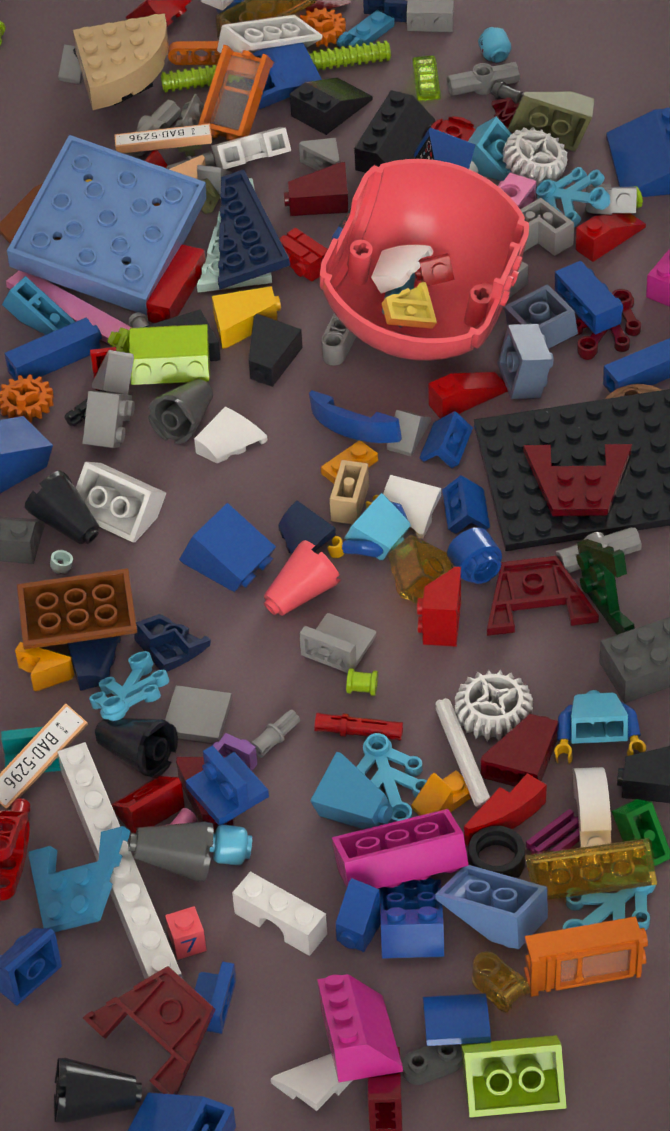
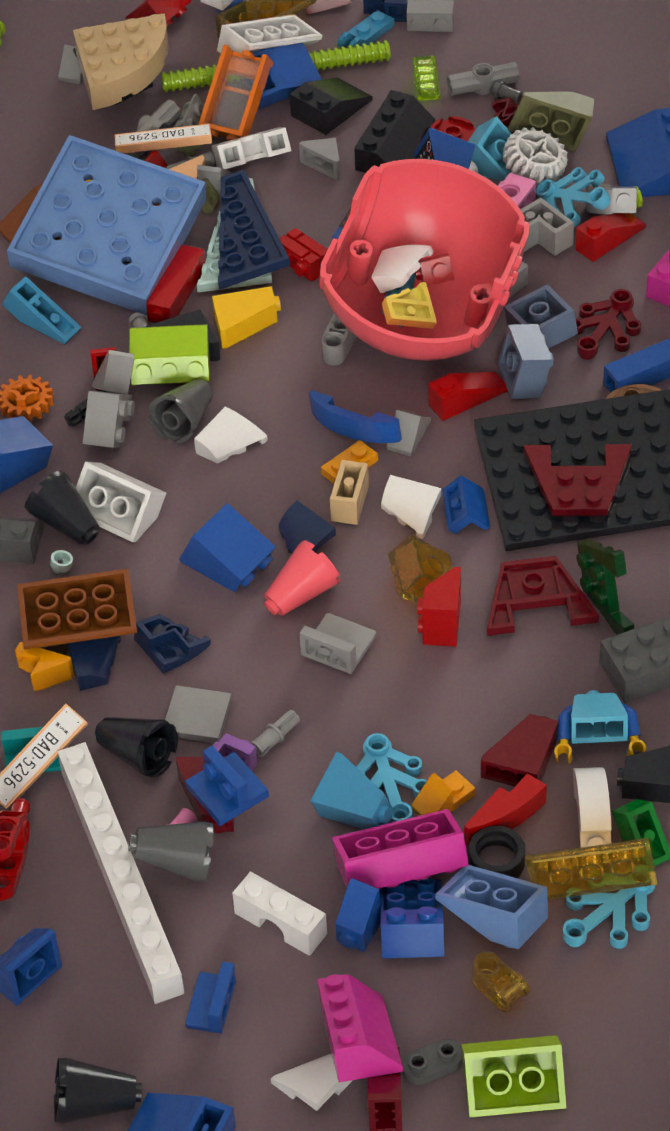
blue brick [4,317,102,381] -> none
bright pink tile [6,270,132,345] -> none
dark azure wing [28,826,130,932] -> none
dark red wing [83,966,216,1095] -> none
medium azure plant [89,651,170,721] -> none
lime gear [107,327,130,353] -> none
red slope [111,776,185,833] -> none
coral brick [165,906,207,960] -> none
orange beam [168,41,221,65] -> none
medium azure head [209,825,252,865] -> none
black slope [249,314,303,387] -> none
dark red slope [284,162,349,216] -> none
orange gear [300,8,346,47] -> none
red pin [314,713,403,741] -> none
medium azure torso [327,493,415,560] -> none
lime bush [346,668,378,696] -> none
blue panel [420,411,473,468] -> none
blue slope [423,994,491,1046] -> none
white axle [435,698,490,808] -> none
blue piece [447,528,502,584] -> none
white gear [455,669,533,742] -> none
medium azure head [478,27,512,63] -> none
orange door [524,916,648,997] -> none
magenta tile [526,809,580,866] -> none
blue brick [555,261,623,335] -> none
light grey piece [556,527,642,573] -> none

